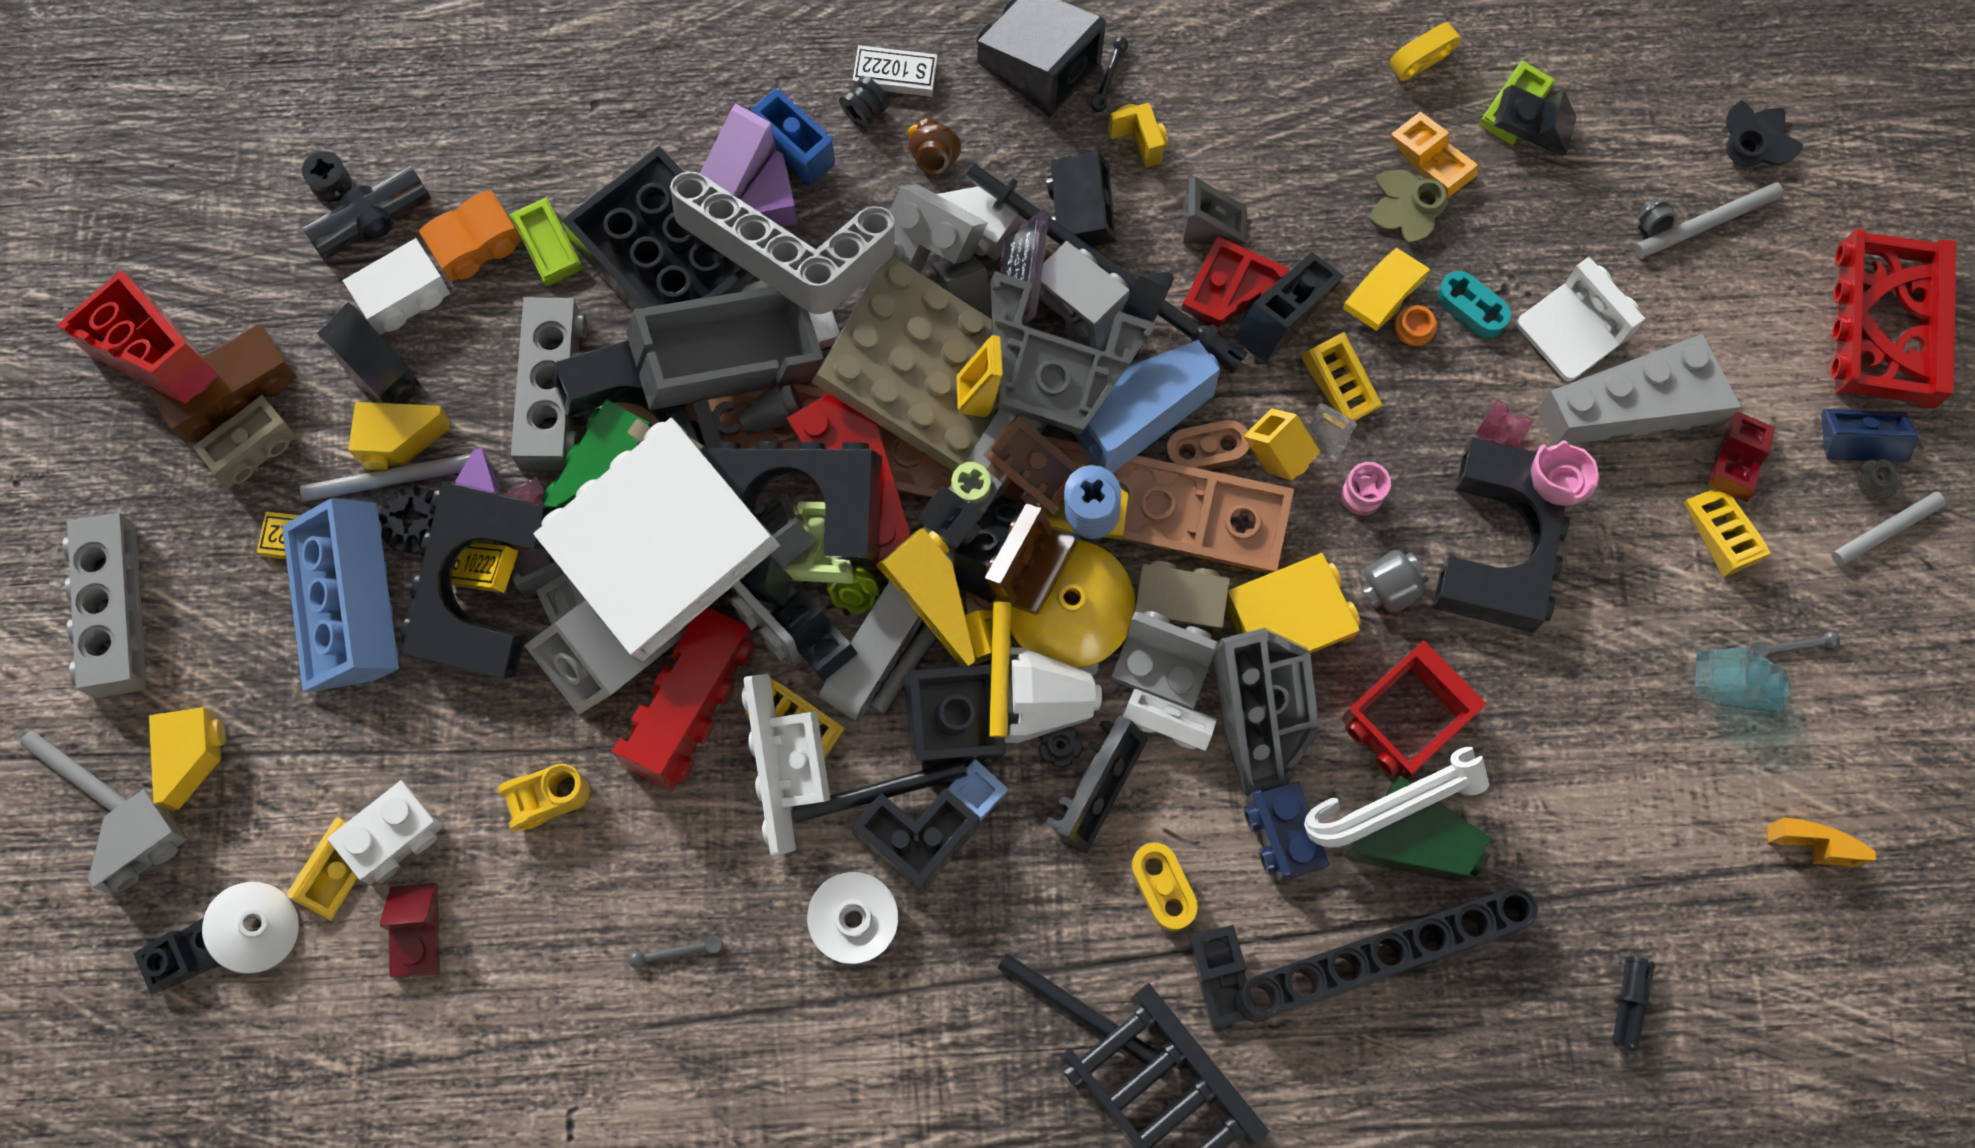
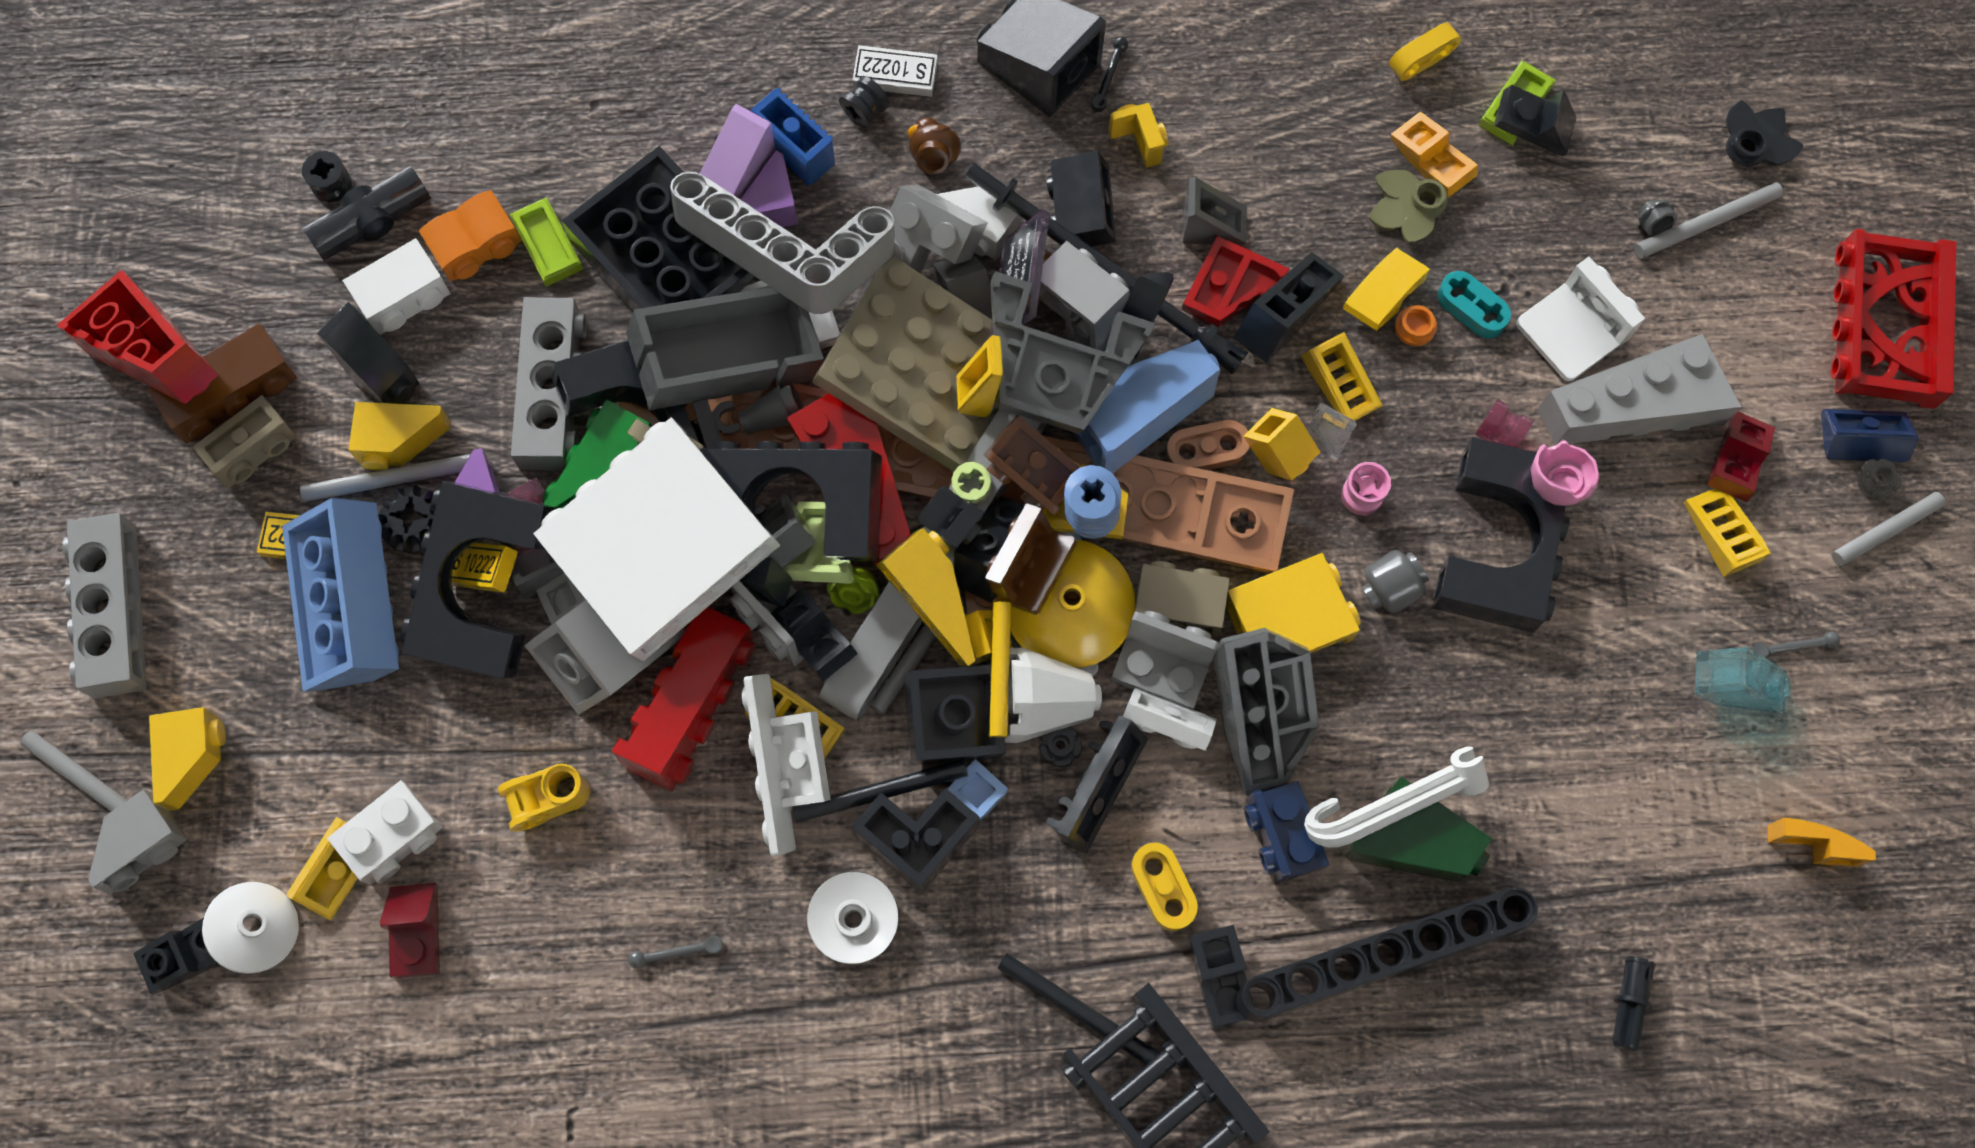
red window [1341,640,1487,780] -> none

